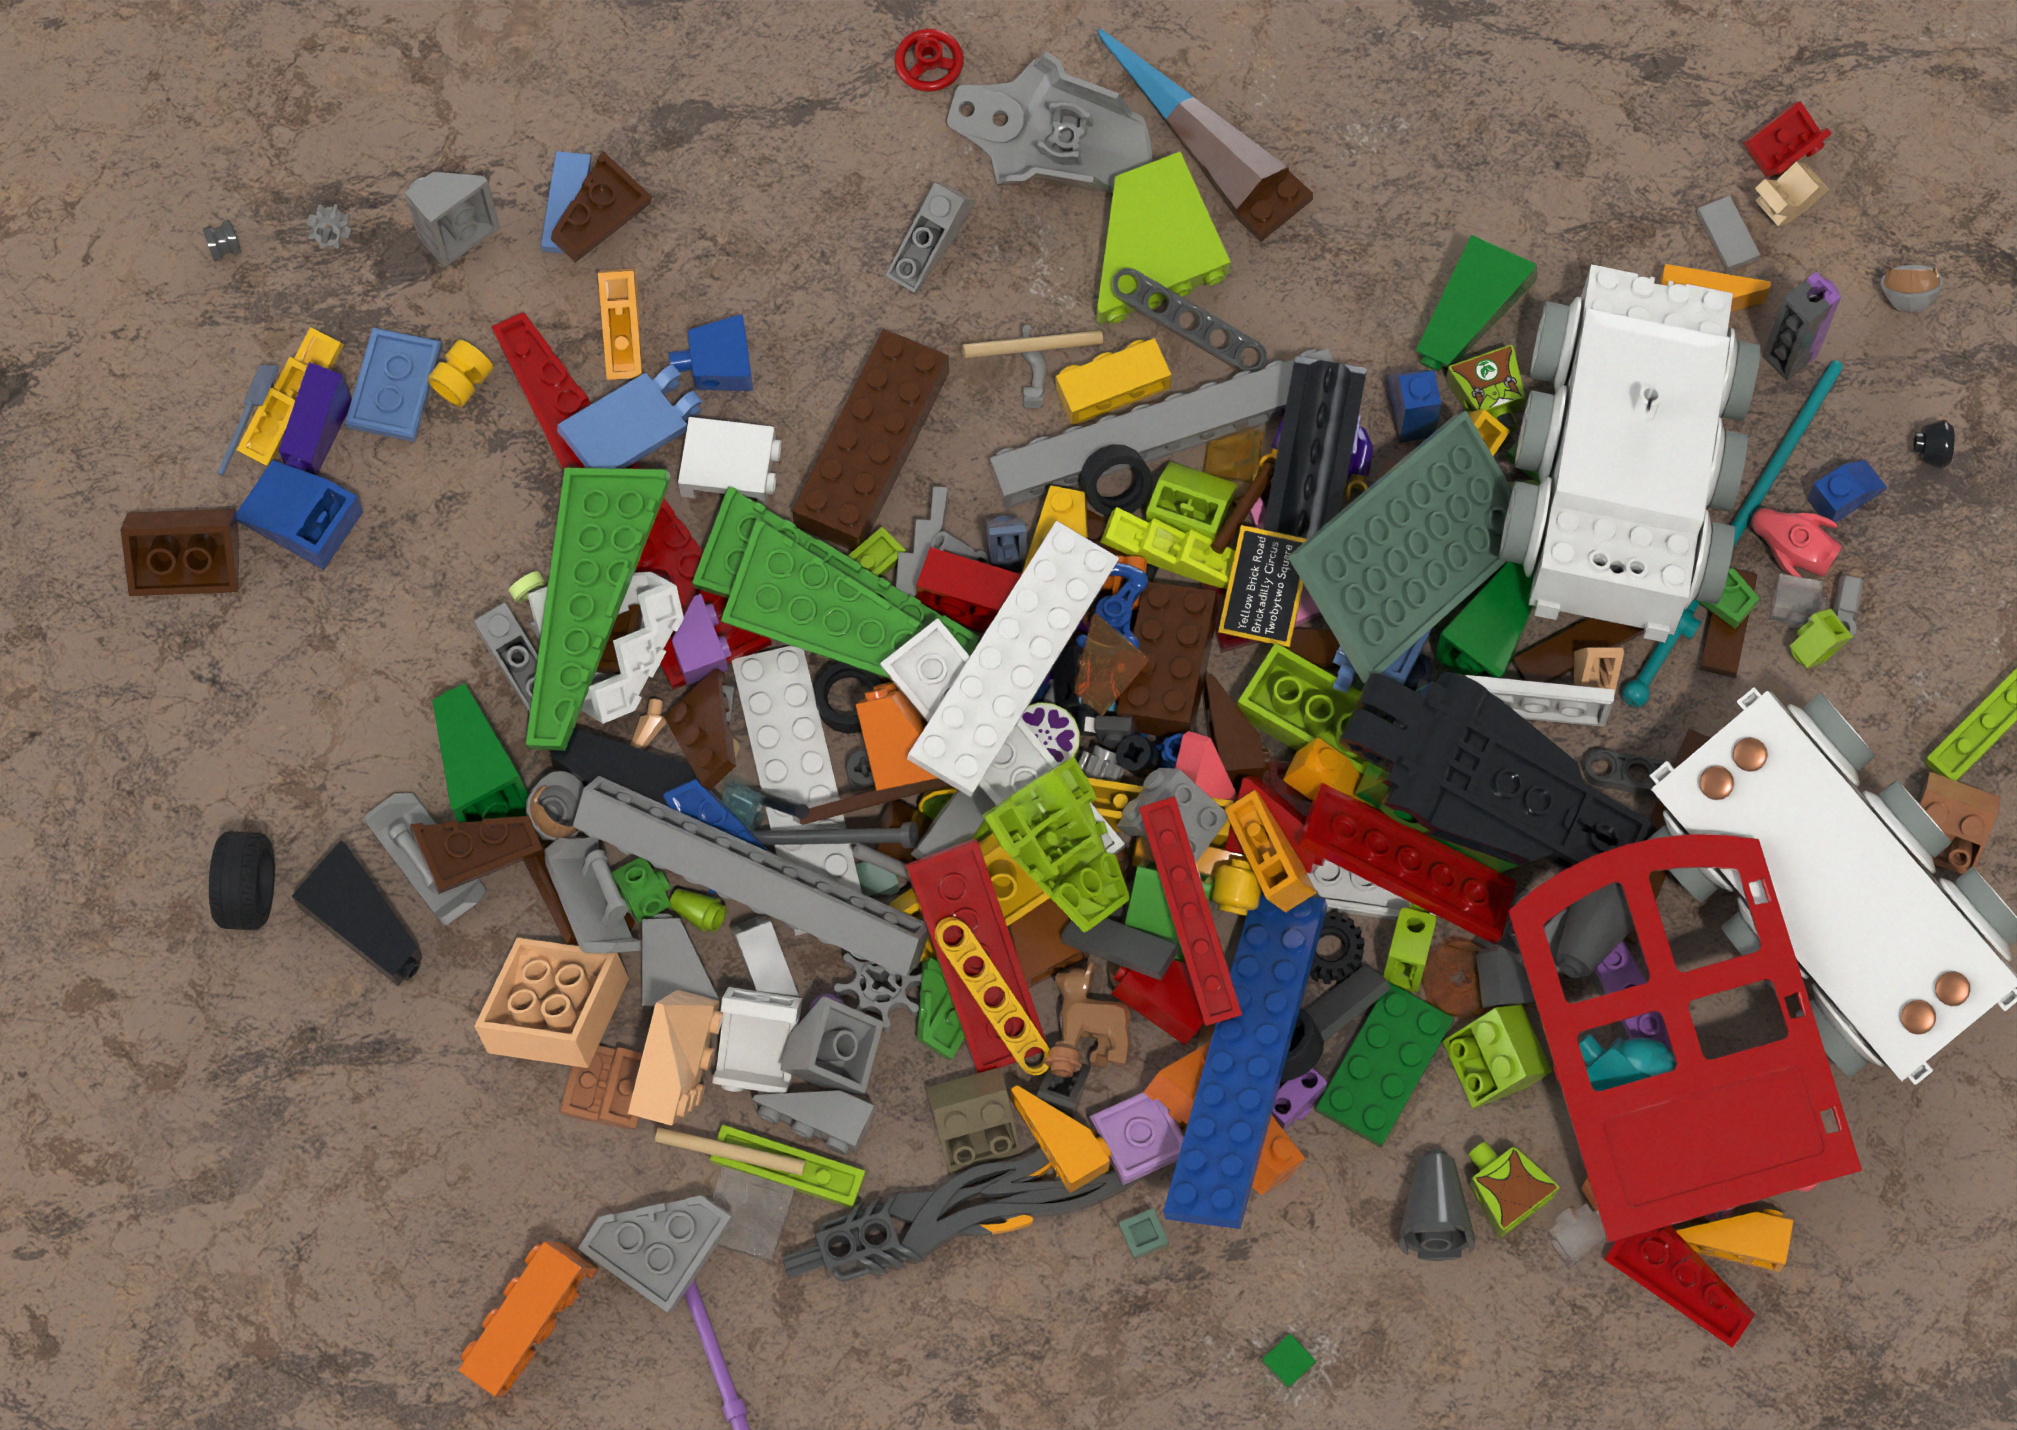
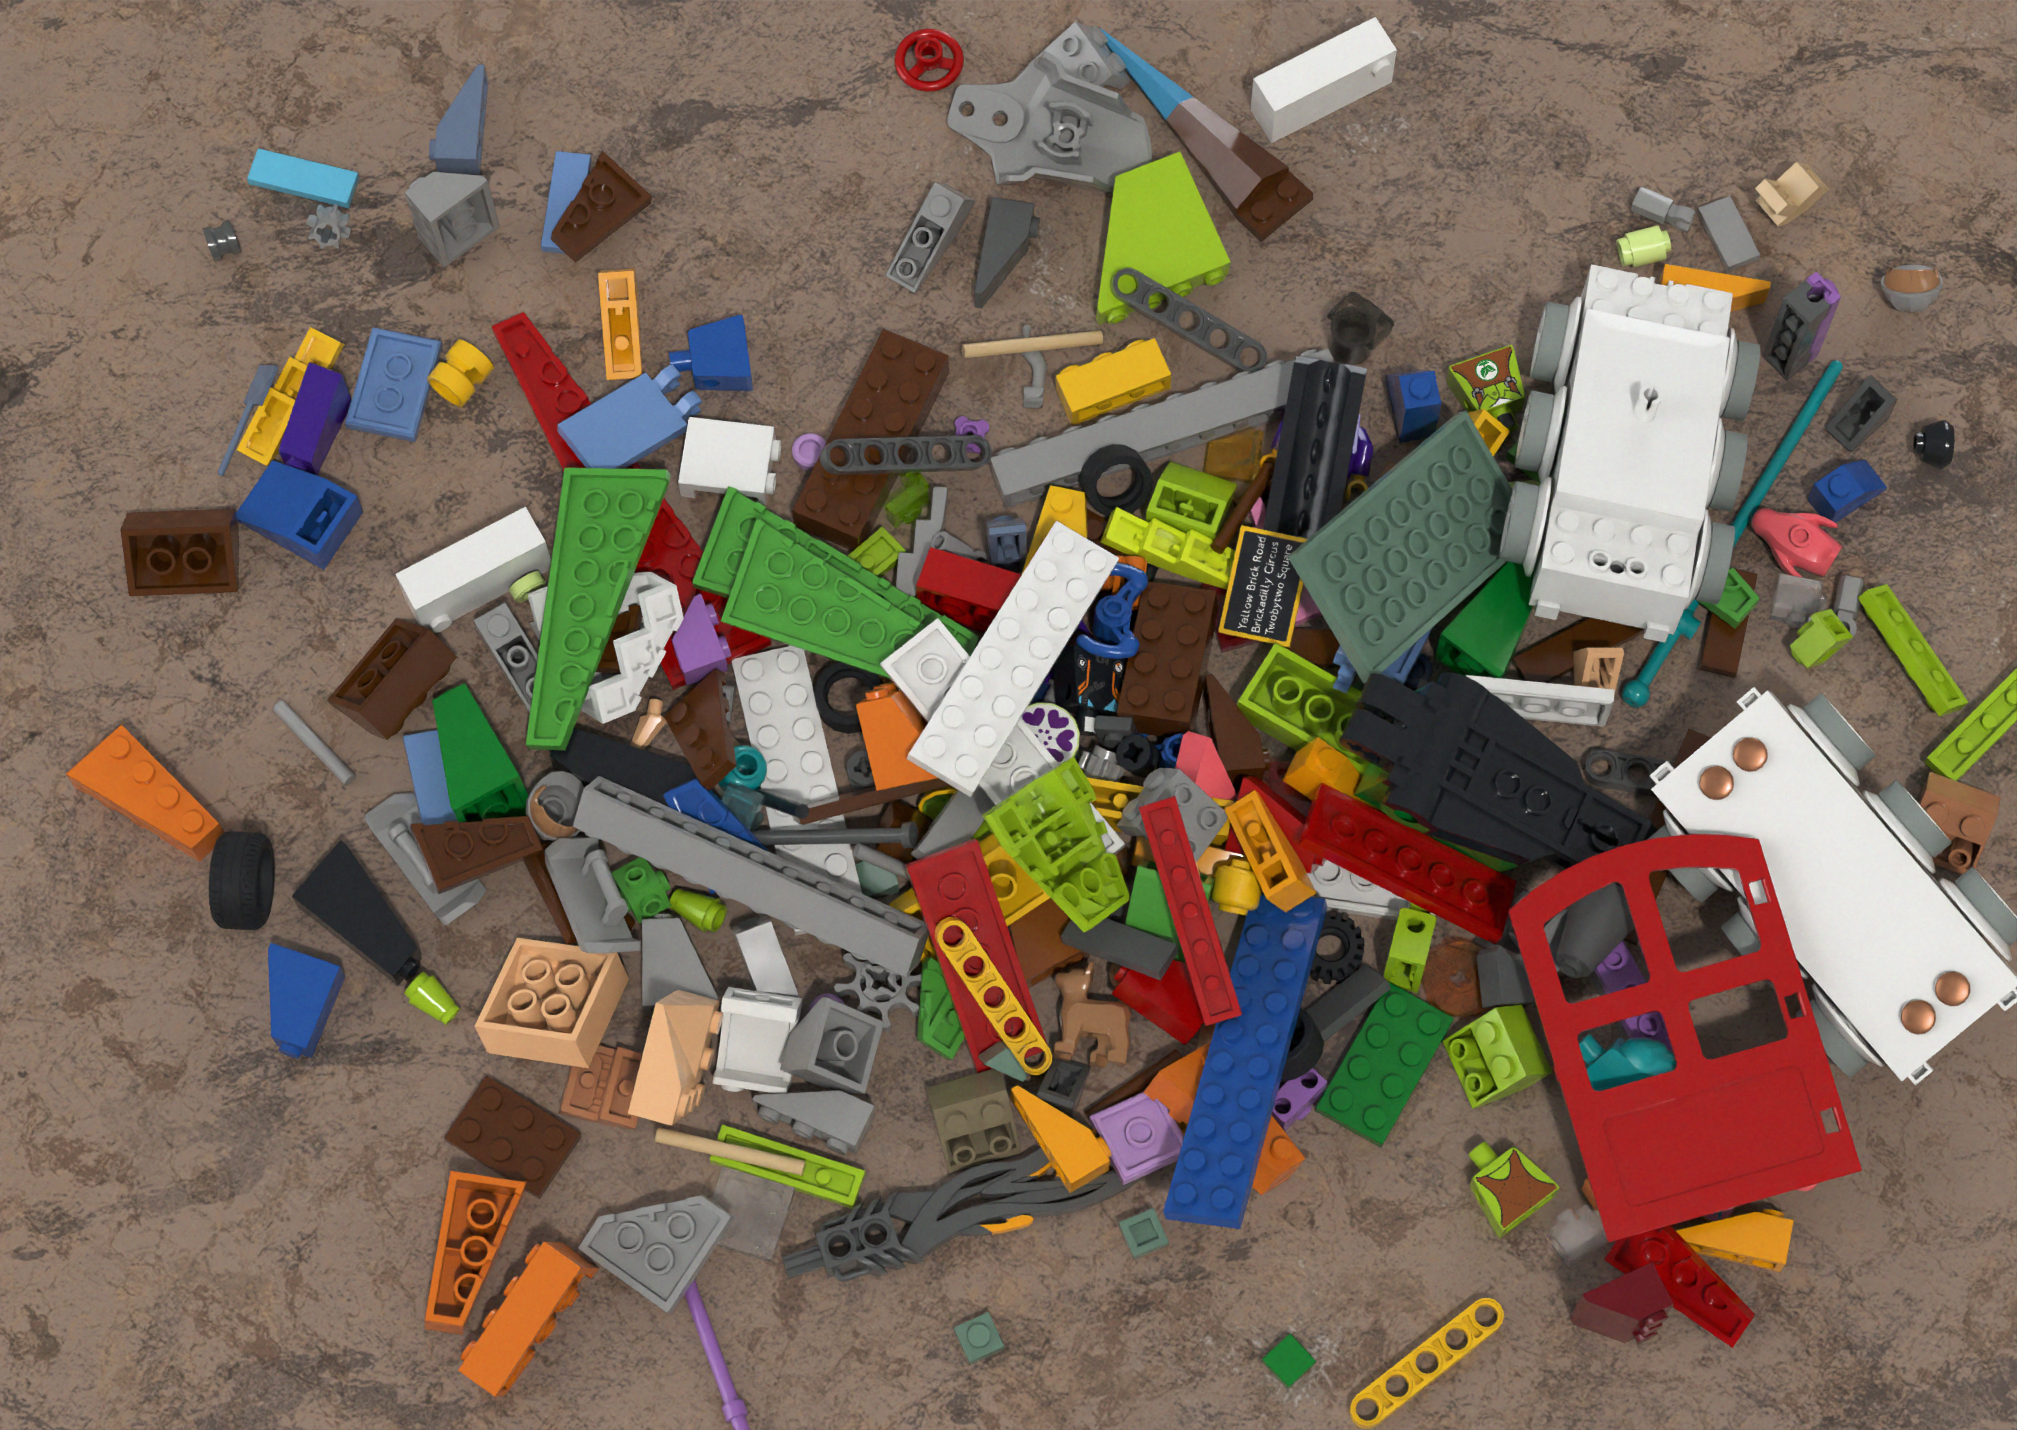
nougat plate [1045,1047,1082,1077] -> none
clear orange wing [1073,613,1150,716] -> none
dark grey cone [1398,1150,1475,1261] -> none
green slope [1416,235,1538,372] -> none
red bracket [1743,101,1832,177] -> none
none -> orange wedge [66,724,224,862]
none -> medium azure tile [247,148,359,208]
none -> blue slope [268,943,346,1059]
none -> light grey bar [272,700,356,786]
none -> reddish brown slope [327,618,457,740]
none -> white brick [395,507,551,633]
none -> medium blue tile [403,730,457,825]
none -> lime cone [404,971,461,1025]
none -> orange wedge [425,1171,526,1335]
none -> sand blue slope [429,65,489,175]
none -> reddish brown plate [444,1076,582,1199]
none -> teal head [718,745,767,797]
none -> lavender tile [792,433,826,471]
none -> dark grey beam [820,435,992,475]
none -> clear neon green bracket [885,472,930,529]
none -> sand green plate [954,1312,1005,1365]
none -> medium lavender plate [955,416,990,453]
none -> dark grey slope [974,197,1040,309]
none -> sand green slope [978,1041,1027,1082]
none -> light grey bracket [1029,22,1131,89]
none -> reddish brown bar [1084,1049,1183,1121]
none -> white brick [1250,17,1397,143]
none -> clear smoke piece [1327,292,1394,365]
none -> yellow beam [1349,1298,1504,1429]
none -> dark red slope [1570,1262,1674,1344]
none -> yellowish green brick [1616,225,1671,268]
none -> light grey bar [1631,187,1695,232]
none -> dark grey slope [1825,375,1898,452]
none -> lime plate [1858,584,1969,717]

